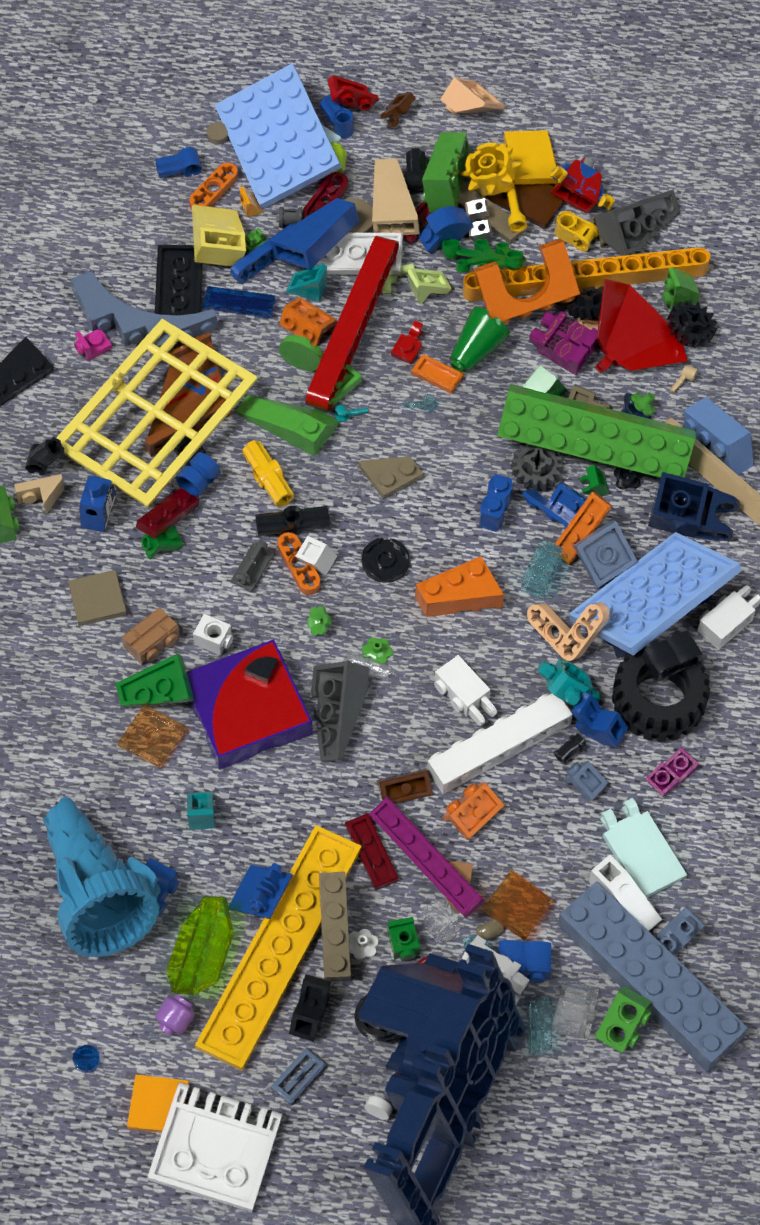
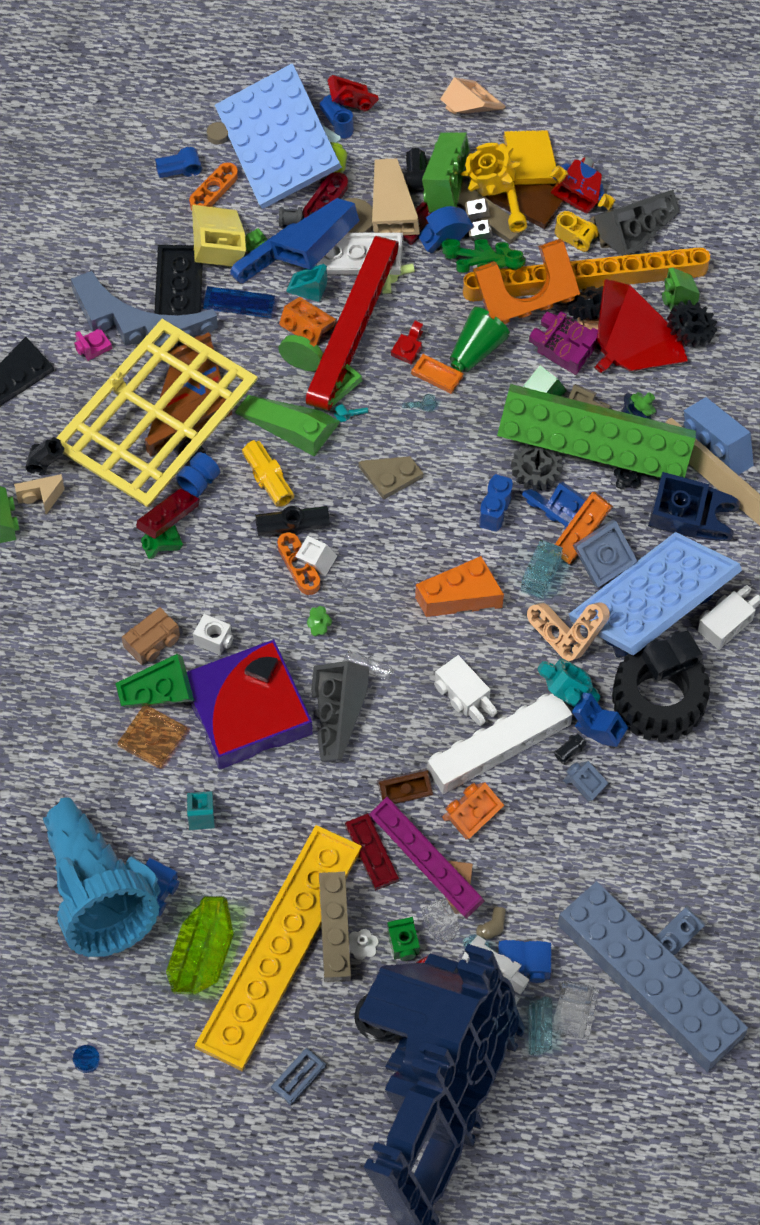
dark tan tile [68,570,127,626] -> none
blue torso [79,476,116,532] -> none
light orange tile [127,1075,189,1133] -> none
white hinge [147,1082,283,1212] -> none
medium lavender head [155,994,195,1036] -> none
blue hinge [228,863,293,919] -> none
dark grey hinge [230,540,274,592] -> none
light orange slope [240,186,263,217] -> none
black brick [289,974,331,1042] -> none
black tile [361,538,410,583] -> none
bright green plant [362,637,393,665] -> none
white tile [364,1096,393,1120] -> none
reddish brown plate [380,92,416,128] -> none
yellowish green slope [407,268,452,304] -> none
clear orange tile [482,869,553,941] -> none
green tile [579,465,609,496] -> none
white slope [589,855,662,931] -> none
bright green brick [595,985,652,1053] -> none
light aqua tile [600,798,687,898] -> none
magenta slope [645,747,700,797] -> none
tan hand [669,366,697,393] -> none

